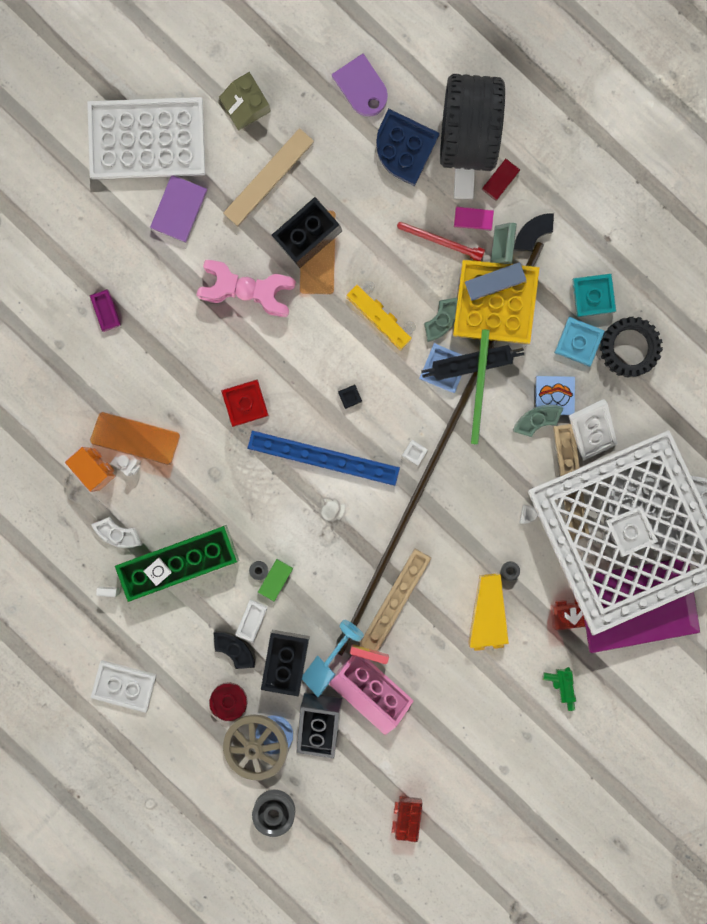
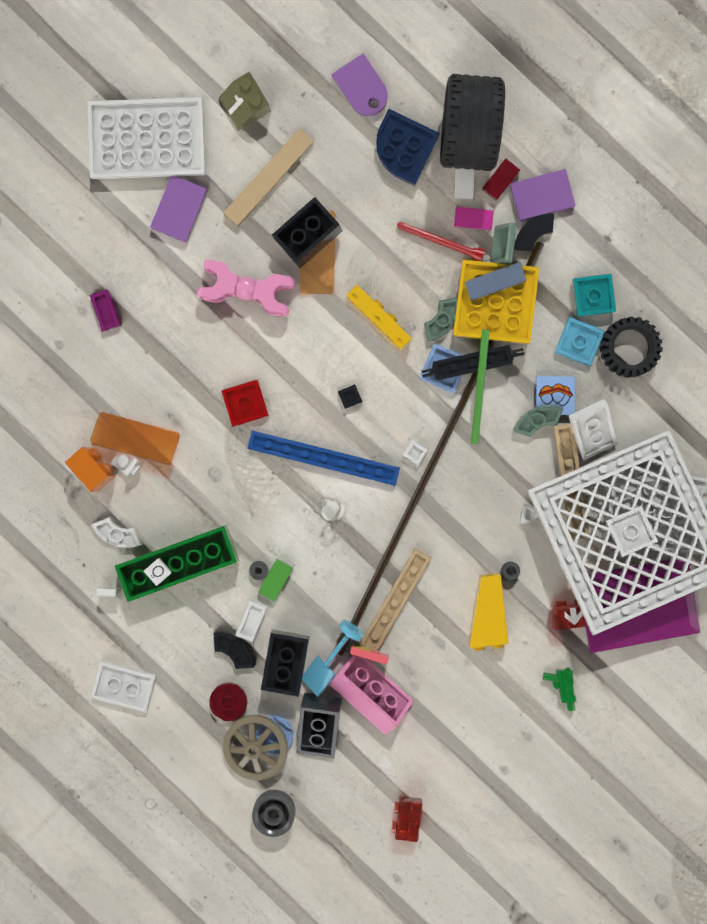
none -> medium lavender tile [510,169,576,222]

